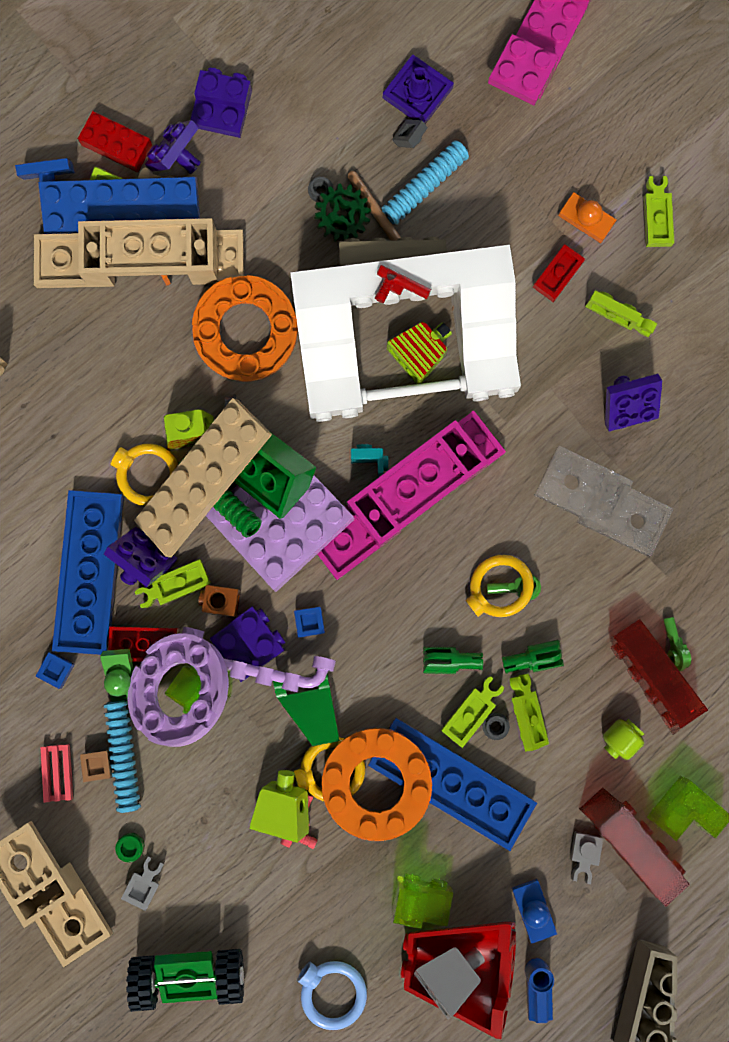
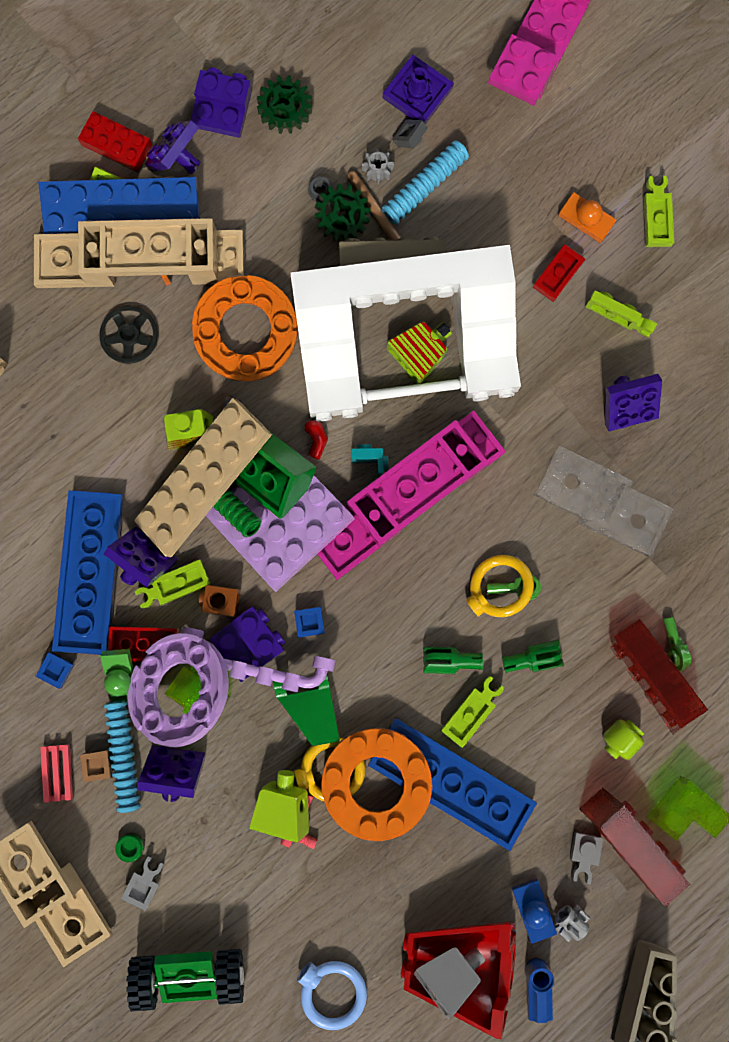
blue tile [15,158,75,182] -> none
yellow piece [110,443,178,506] -> none
red hose [374,265,432,303] -> none
clear neon green brick [392,873,453,929] -> none
dark grey plate [482,713,510,740] -> none
lime plate [510,673,549,752] -> none
none -> pearl dark grey wheel [99,306,158,365]
none -> dark purple plate [138,745,205,802]
none -> dark green gear [257,76,312,134]
none -> red arm [304,420,328,460]
none -> light grey gear [362,149,394,185]
none -> light grey gear [555,904,590,942]

